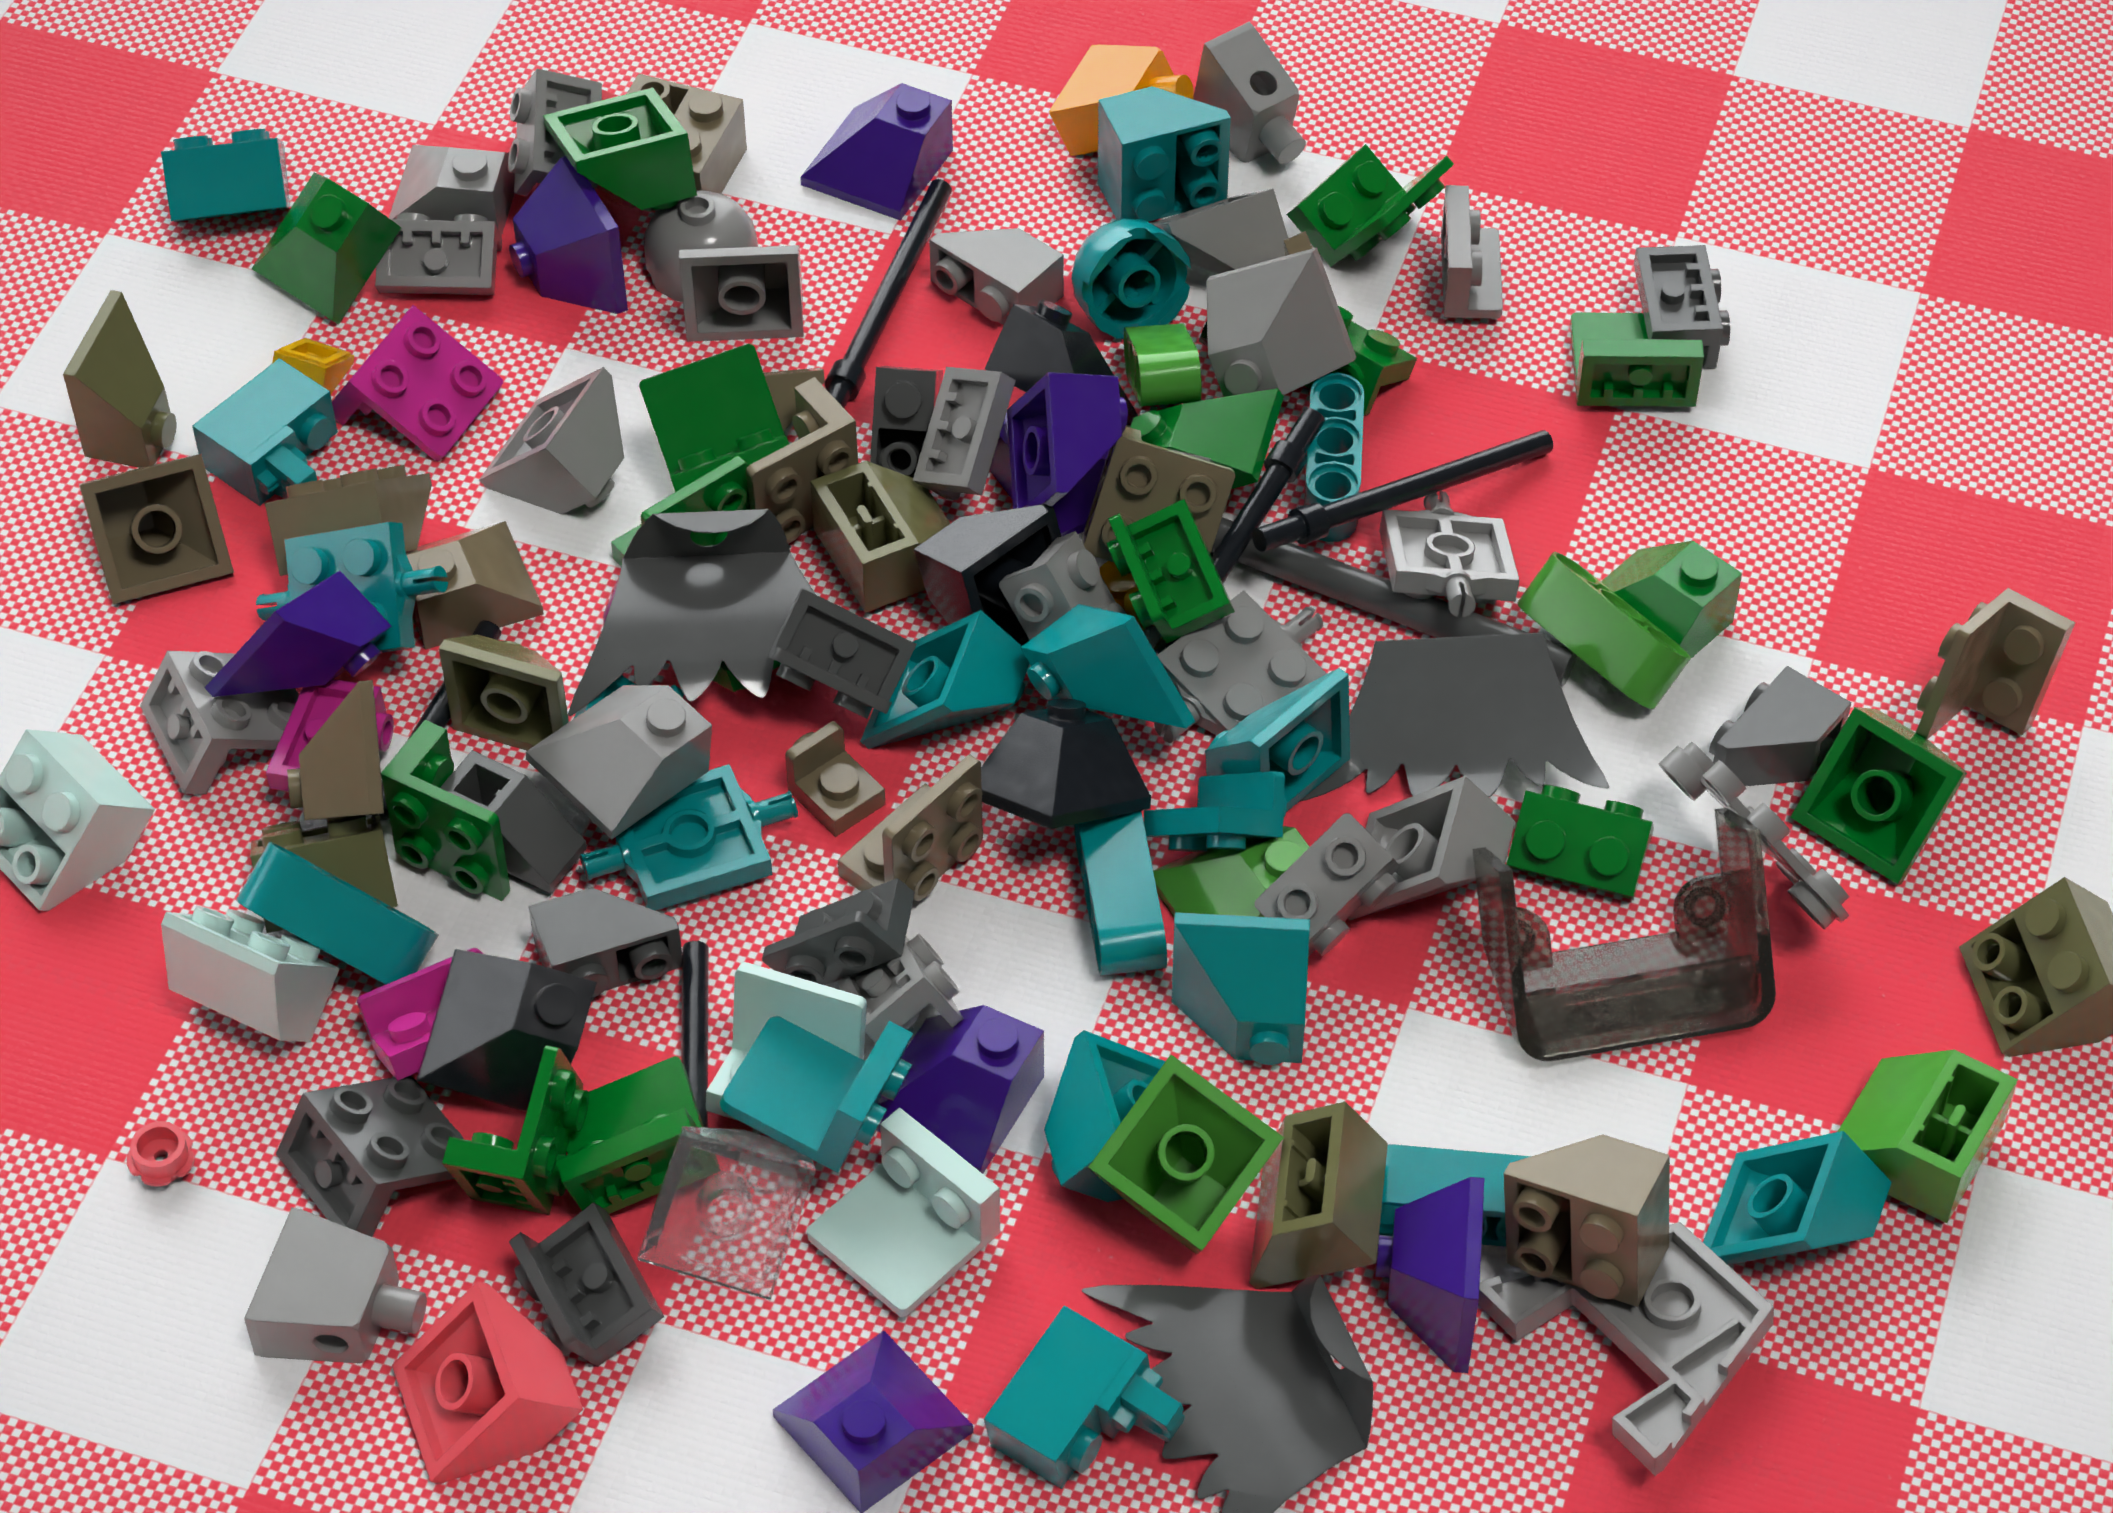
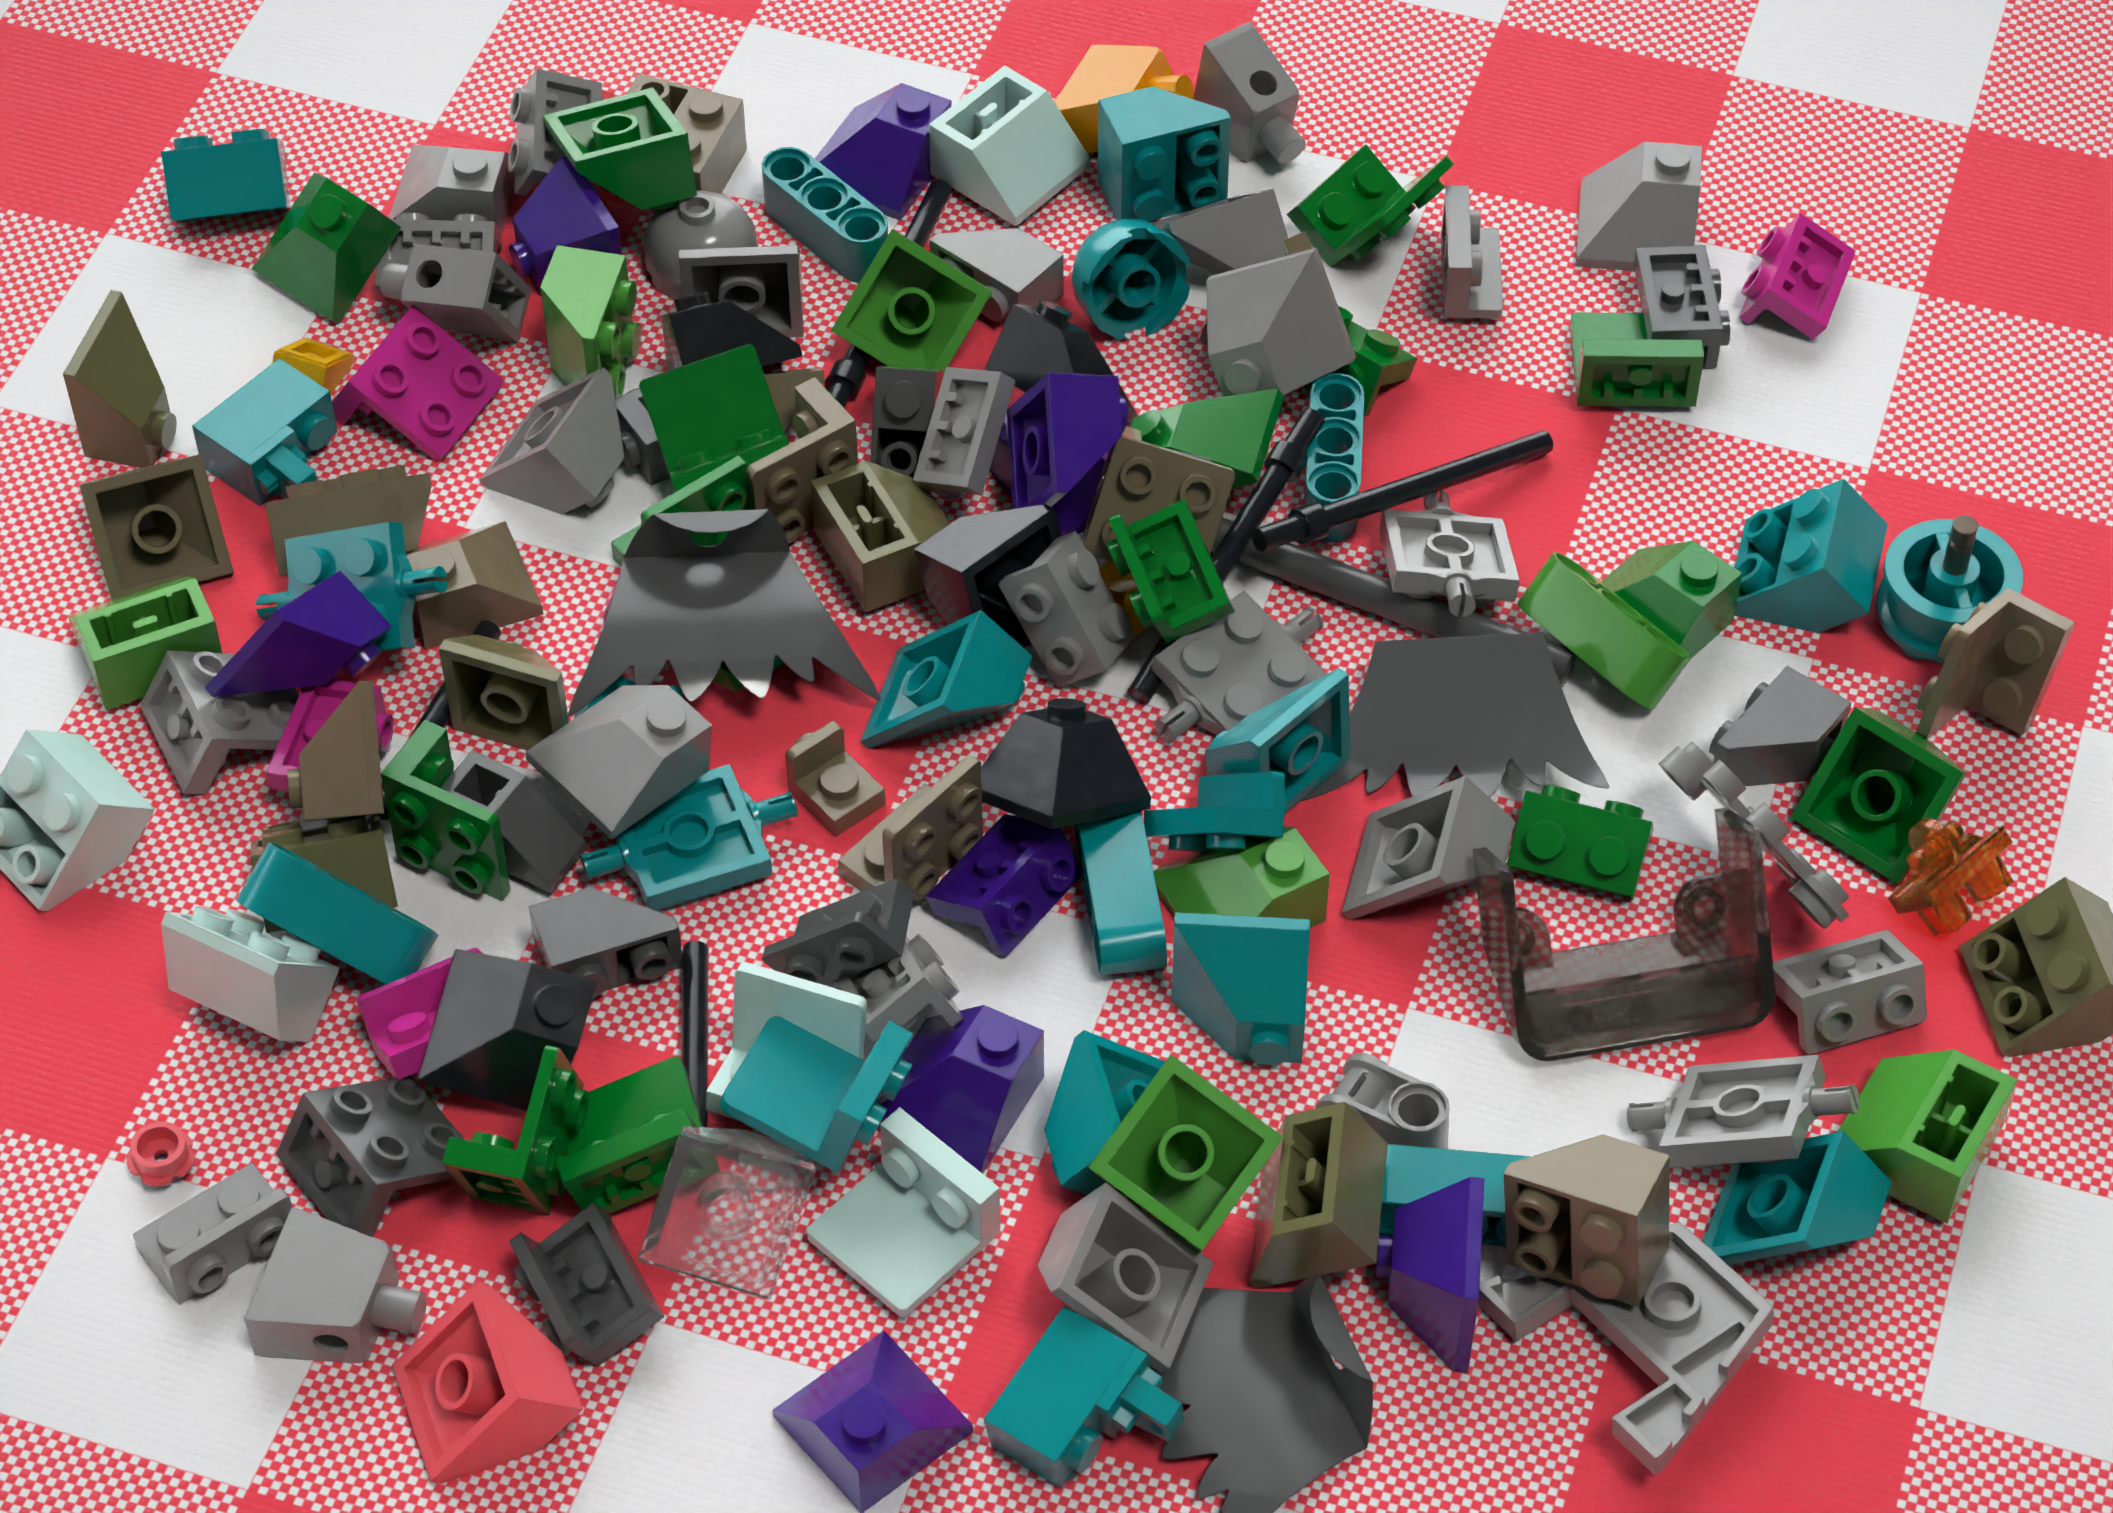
dark grey bracket [768,588,917,719] -> none
teal slope [1020,604,1195,728] -> none
bright green beam [1124,323,1202,406] -> none
light grey bracket [1255,813,1400,957] -> none
none -> bright green slope [67,576,223,710]
none -> light grey bracket [133,1163,292,1305]
none -> light grey torso [380,244,531,343]
none -> bright green slope [540,245,641,398]
none -> dark grey bracket [615,388,670,486]
none -> black slope [661,292,803,371]
none -> teal beam [761,147,888,283]
none -> bright green slope [831,229,993,374]
none -> dark purple bracket [925,814,1081,956]
none -> light aqua slope [929,65,1090,227]
none -> light grey slope [1037,1182,1214,1374]
none -> light grey piece [1316,1053,1450,1149]
none -> light grey slope [1575,141,1702,271]
none -> light grey plate [1627,1054,1859,1169]
none -> teal slope [1734,479,1888,633]
none -> dark pink bracket [1739,213,1856,340]
none -> light grey bracket [1767,930,1927,1054]
none -> teal wheel [1875,515,2023,663]
none -> clear orange hips [1888,818,2014,936]

